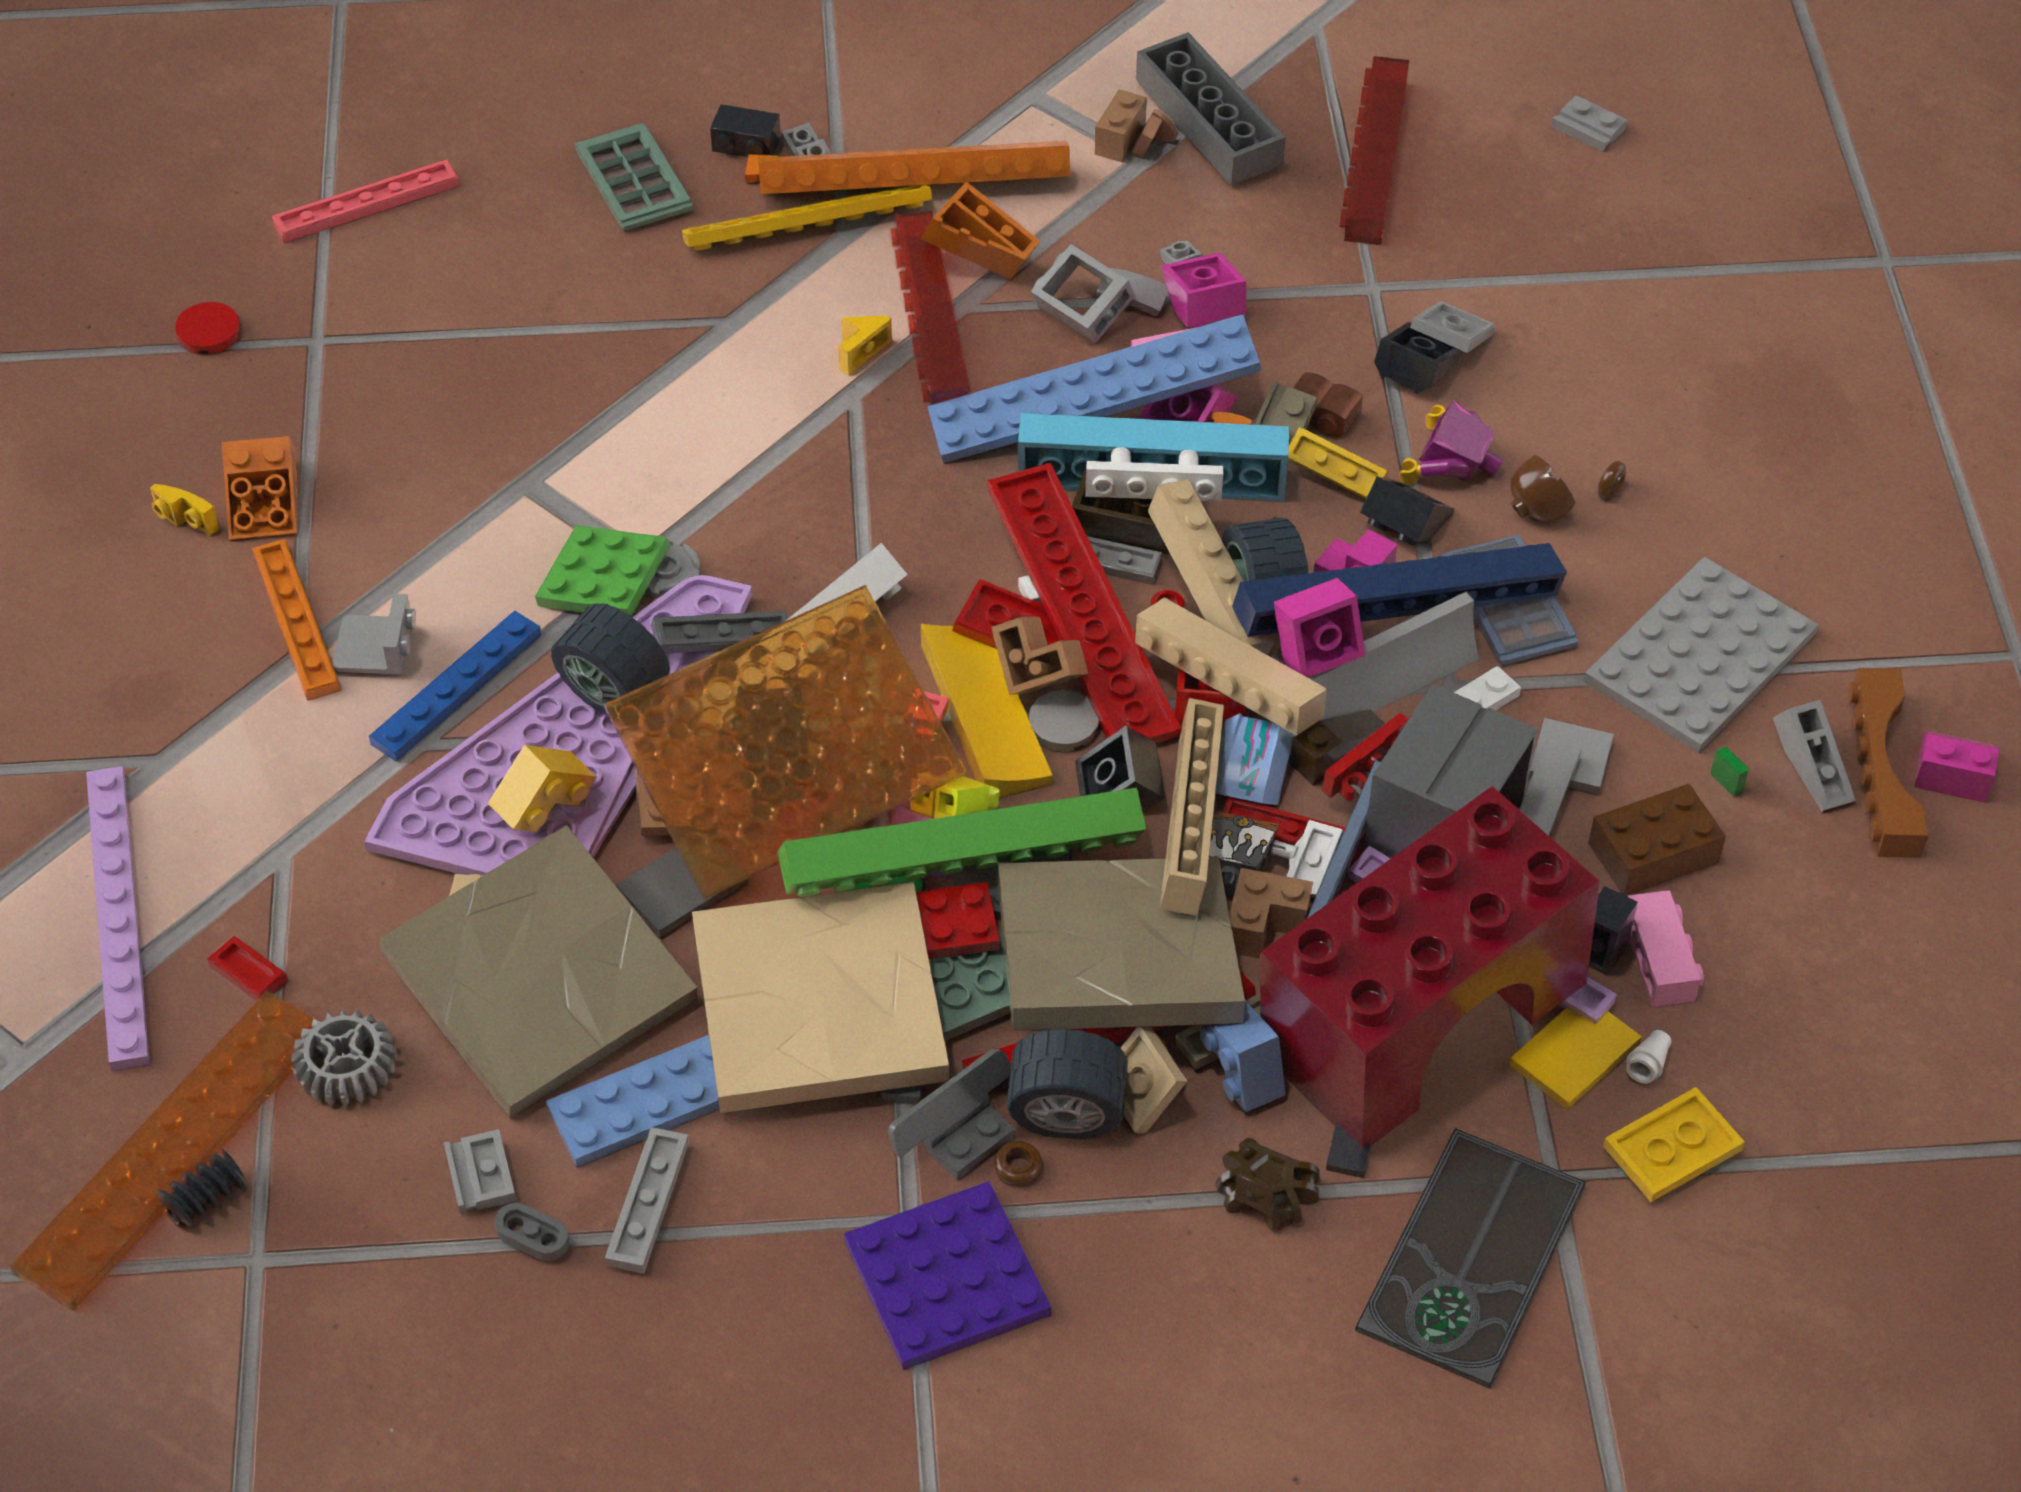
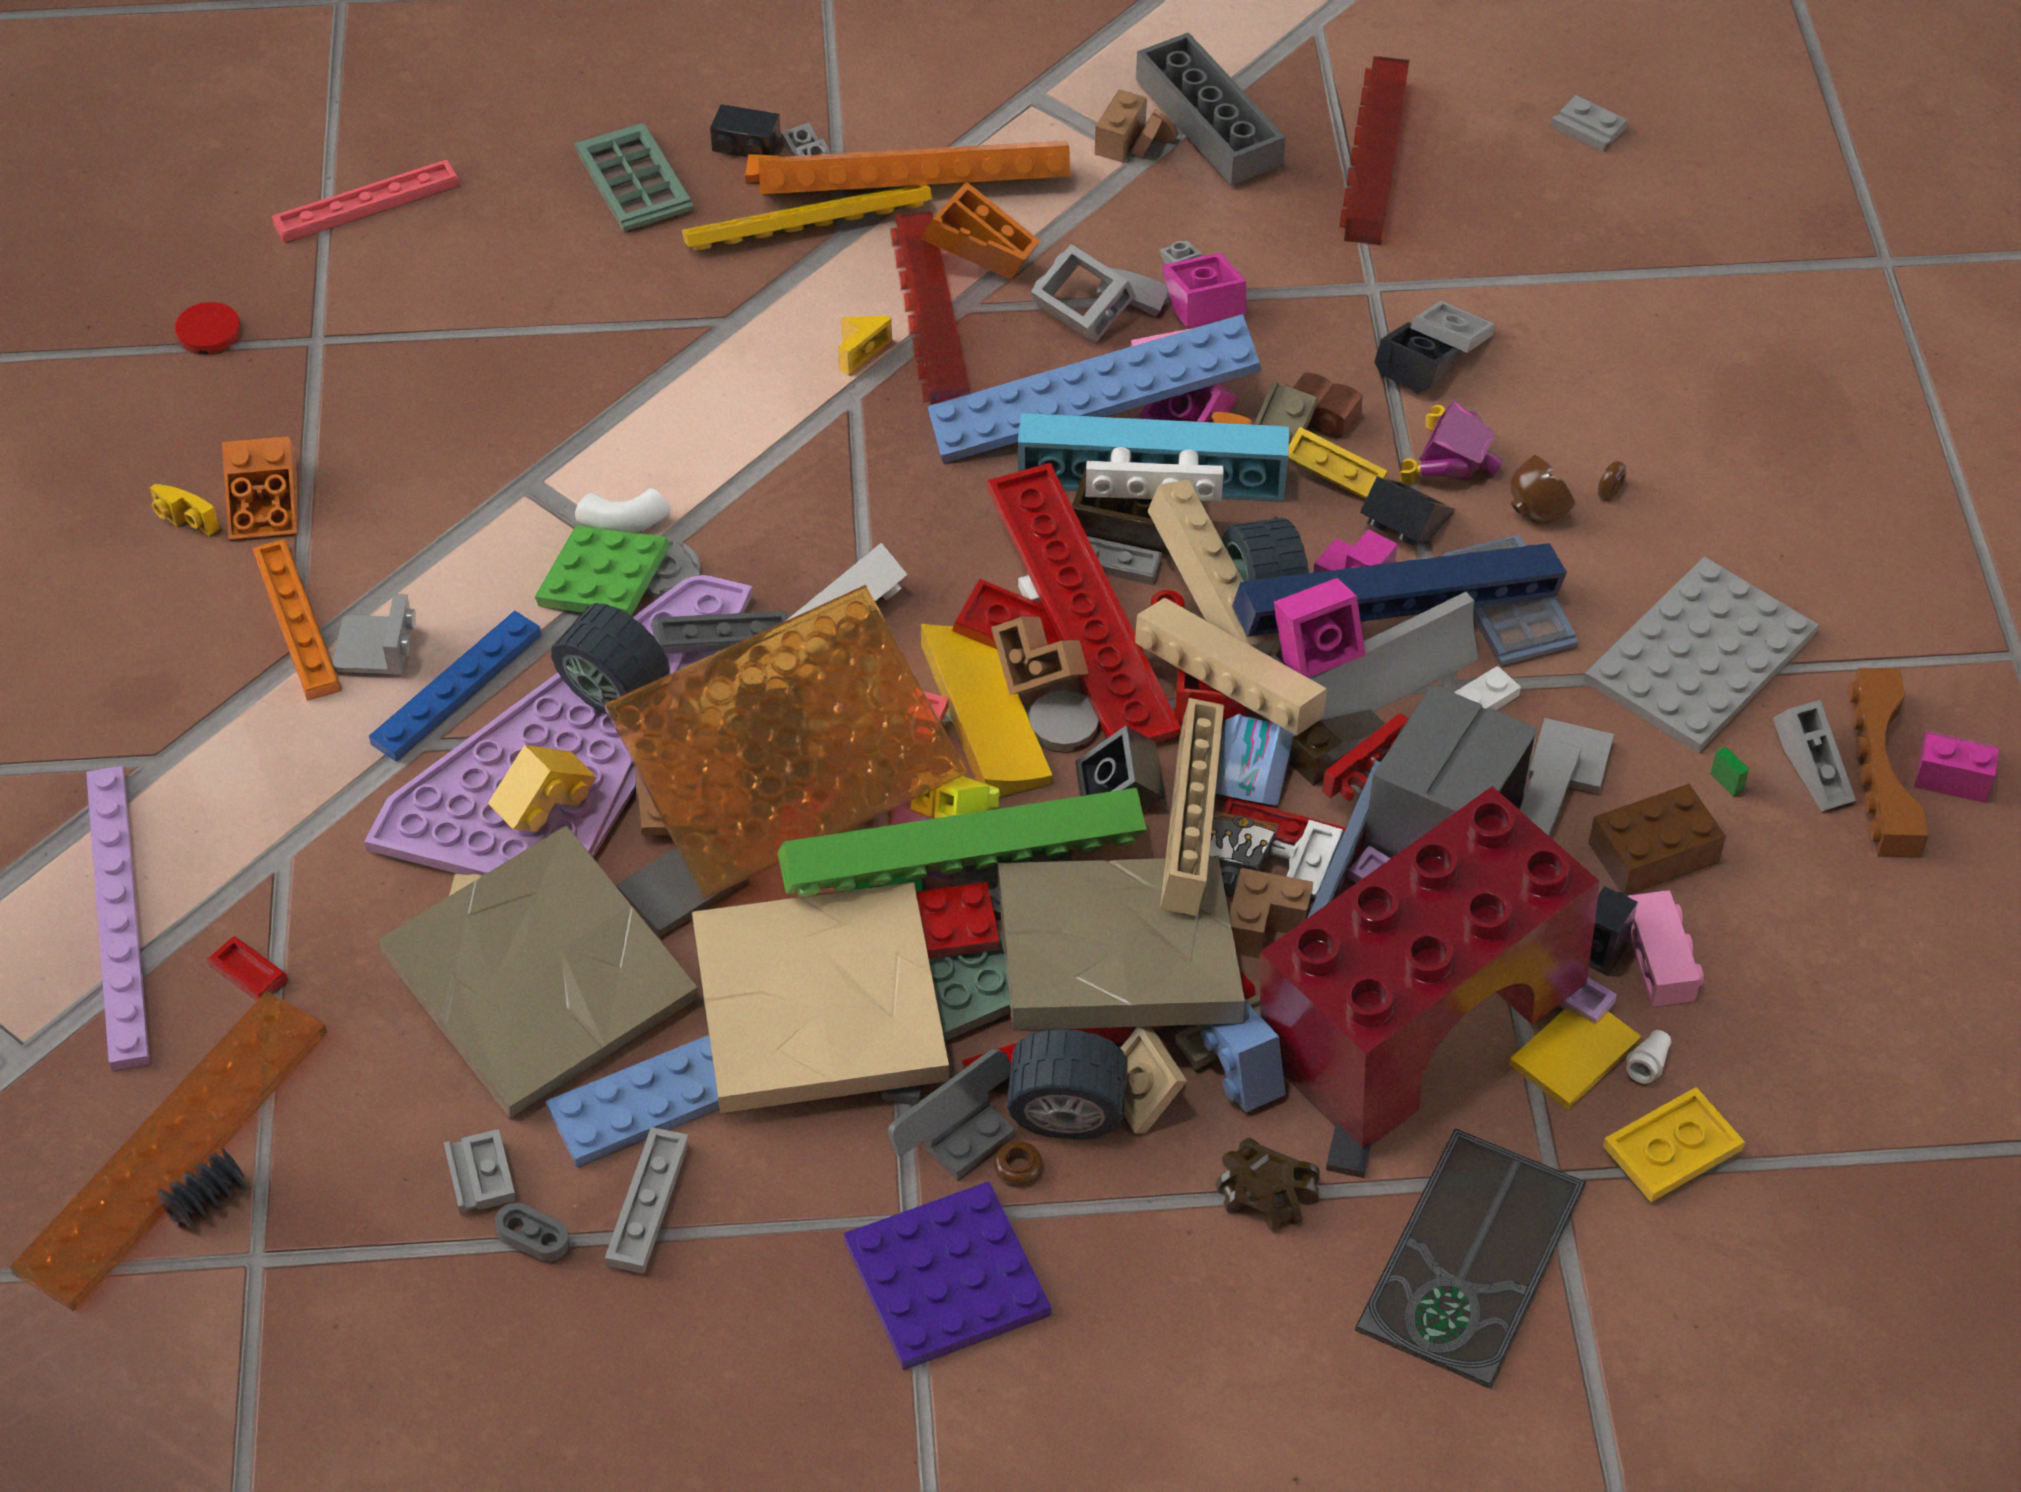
light grey gear [292,1008,397,1107] -> none
none -> white cylinder [575,488,670,533]

